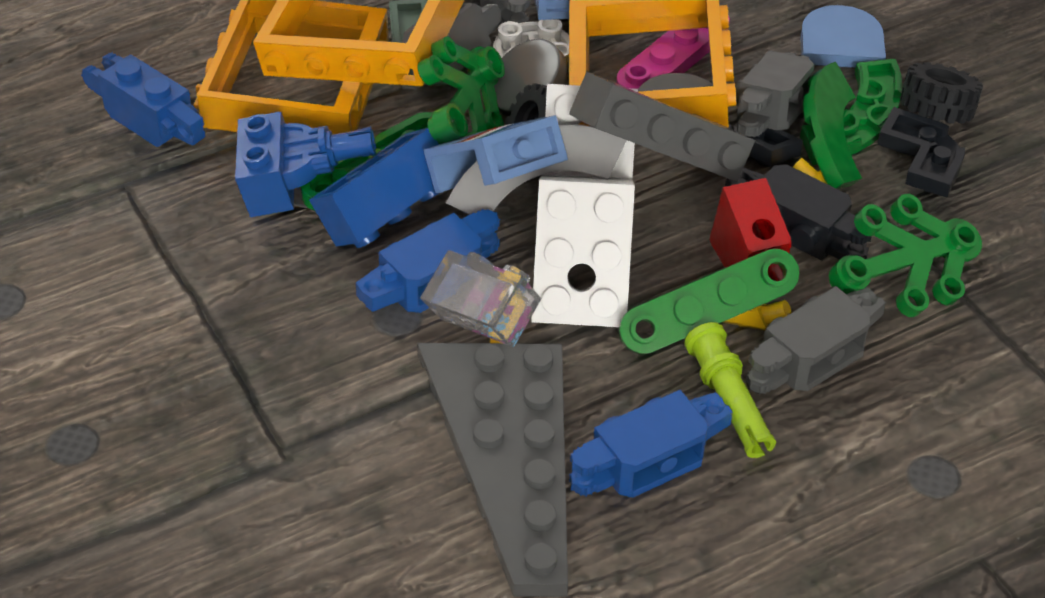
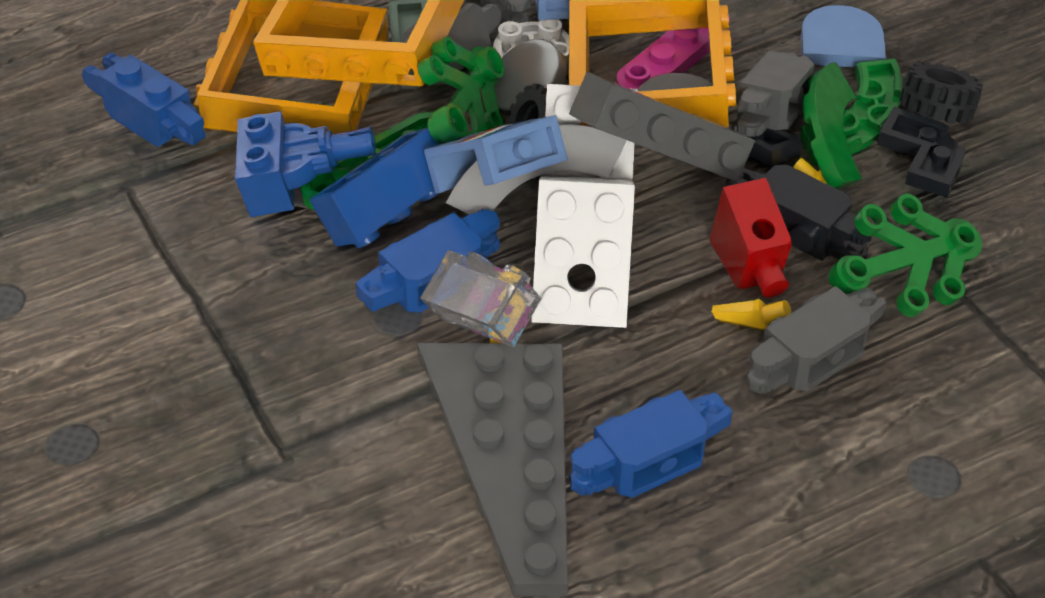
green plate [619,249,799,355] -> none
lime pin [684,322,776,458] -> none

